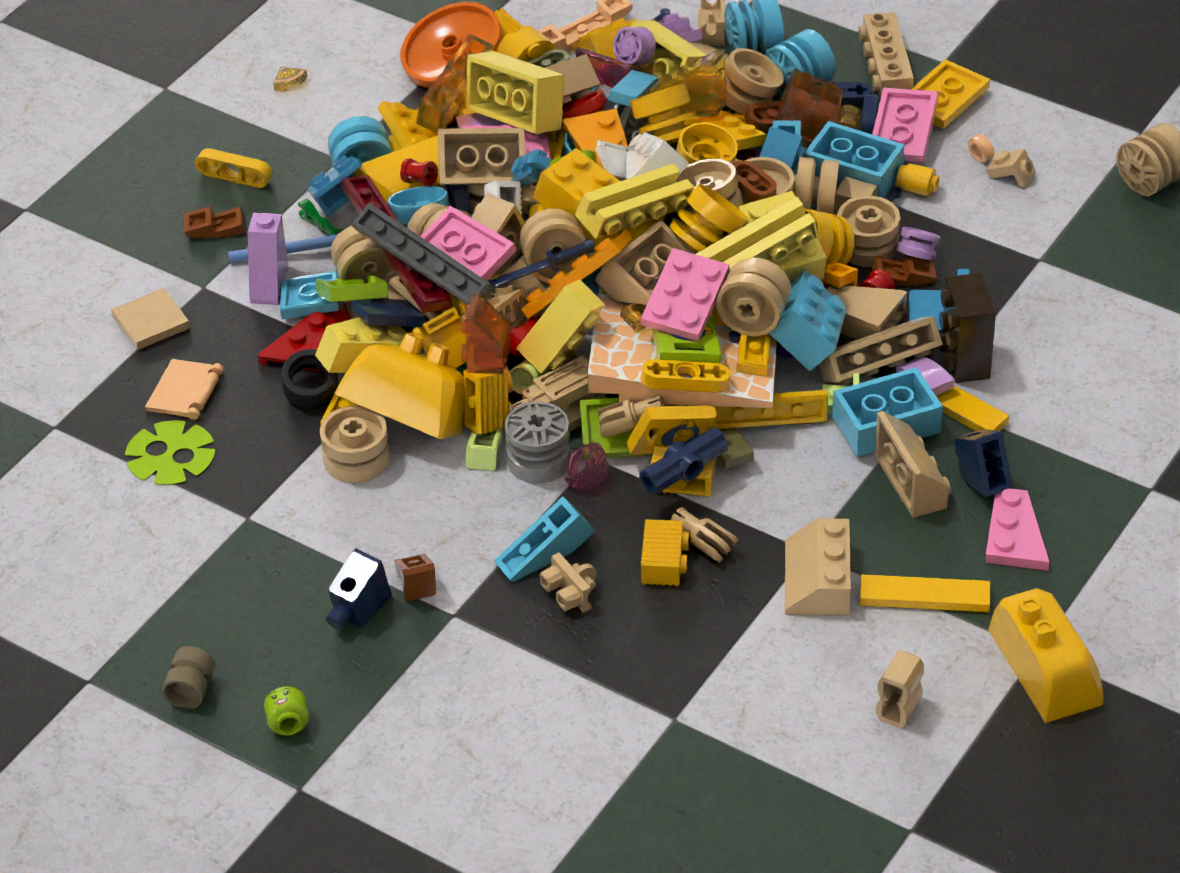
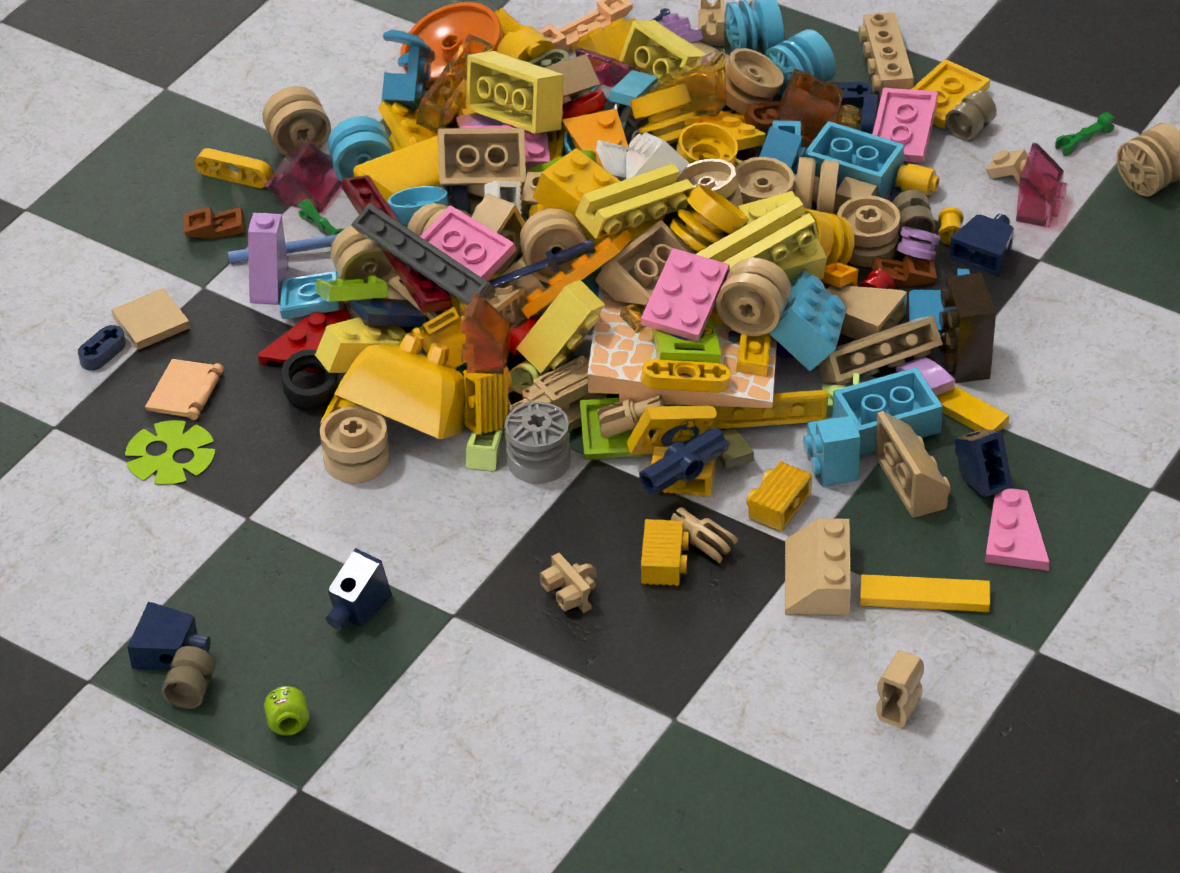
clear yellow tile [273,67,307,91] -> none
dark azure bracket [307,155,363,217] -> none
dark orange slope [394,553,436,601] -> none
red bush [400,158,438,186] -> none
medium azure slope [494,496,596,583] -> none
dark azure hinge [511,149,551,187] -> none
clear pink piece [565,442,609,489] -> none
lavender wheel [613,26,656,65] -> none
dark orange plate [733,160,777,202] -> none
light nougat tile [968,134,994,163] -> none
yellow hips [988,588,1104,723] -> none
none -> dark blue beam [78,325,126,370]
none -> dark blue torso [127,602,211,670]
none -> tan wheel [262,86,331,158]
none -> clear pink slope [264,138,342,213]
none -> dark azure piece [382,29,435,110]
none -> yellow brick [746,461,812,531]
none -> medium azure brick [803,416,861,487]
none -> dark tan wheel [892,190,936,239]
none -> yellow bush [938,207,964,245]
none -> dark tan wheel [945,91,997,141]
none -> dark blue torso [950,214,1014,277]
none -> clear pink slope [1016,143,1067,228]
none -> green piece [1055,112,1115,156]

